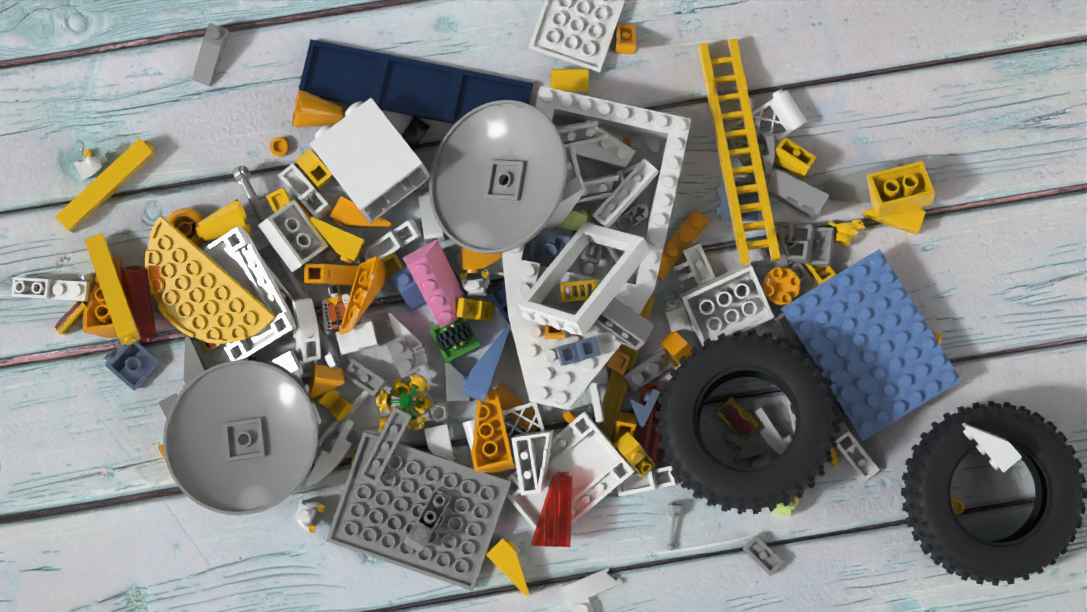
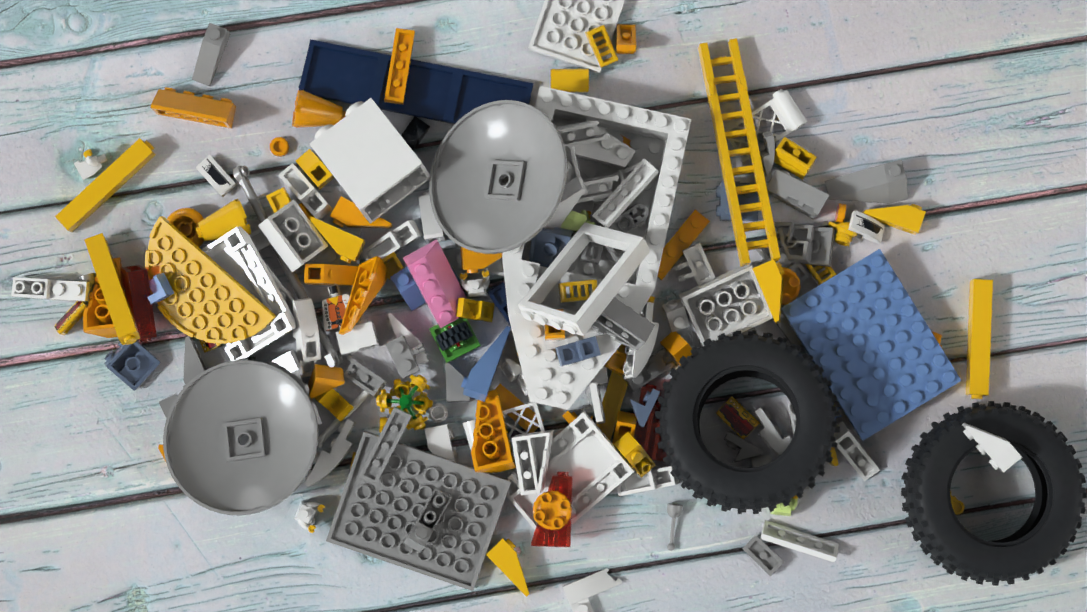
yellow slope [867,161,935,218] -> none
none -> medium blue panel [147,273,174,304]
none -> light orange slope [150,87,236,129]
none -> white slope [196,155,237,197]
none -> light orange plate [384,28,415,105]
none -> white slope [500,358,528,396]
none -> light orange dish [533,491,572,530]
none -> yellow slope [585,25,618,68]
none -> white slope [623,302,659,379]
none -> yellow slope [752,259,785,324]
none -> white plate [760,520,839,562]
none -> light orange tile [835,203,846,223]
none -> white slope [848,210,885,244]
none -> yellow brick [965,279,993,399]

